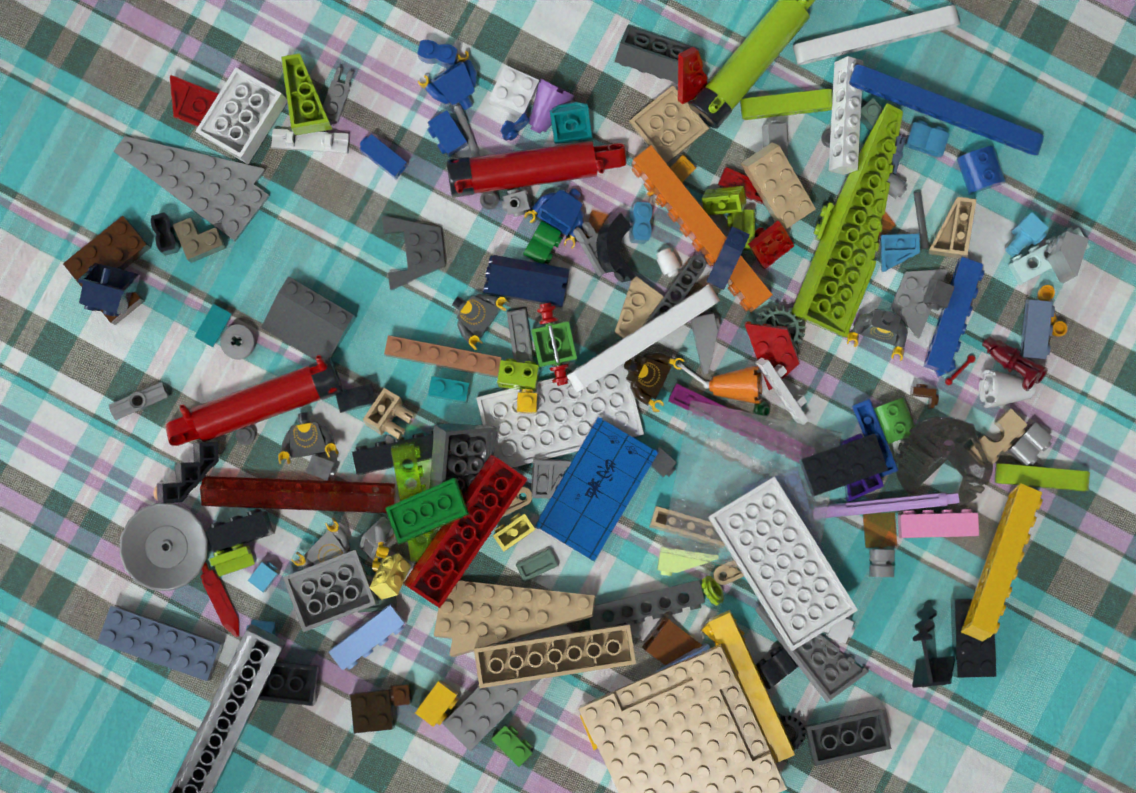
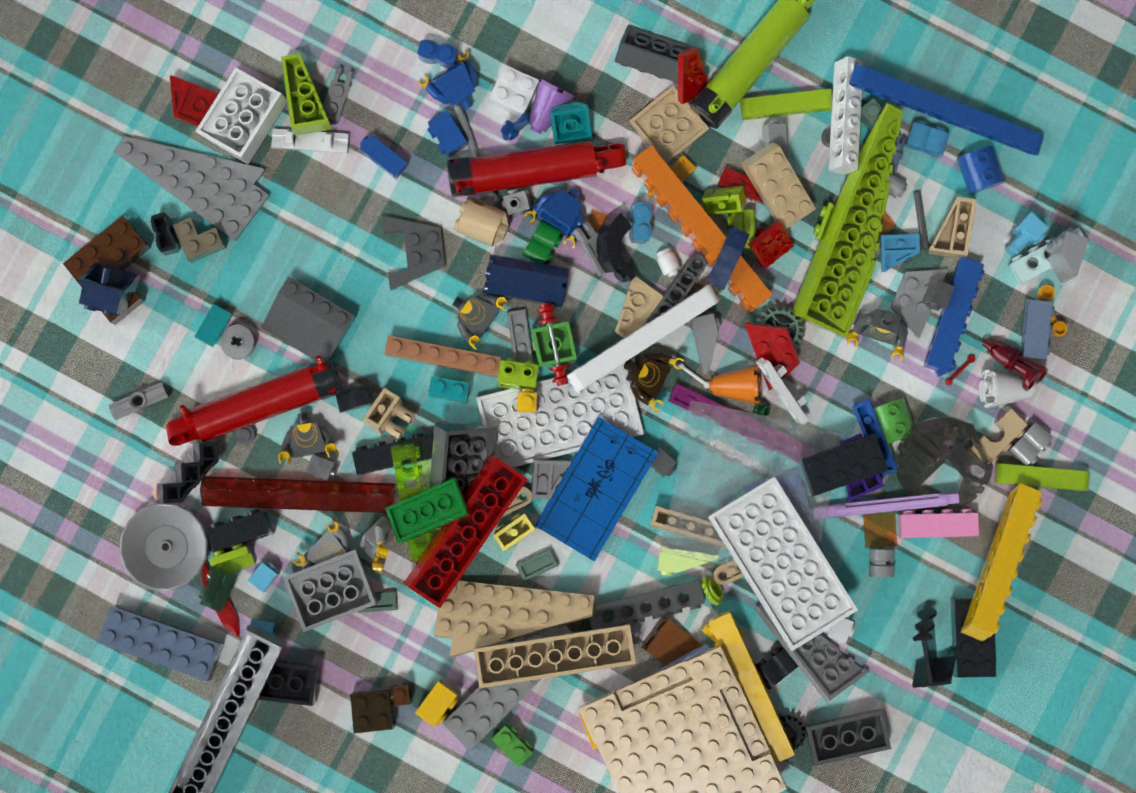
light blue brick [329,603,405,671] -> none
light yellow brick [369,554,411,600] -> none
white beam [793,5,960,65] -> none
reddish brown bracket [910,384,939,410] -> none
none -> clear green brick [198,566,238,612]
none -> tan cylinder [453,197,509,247]

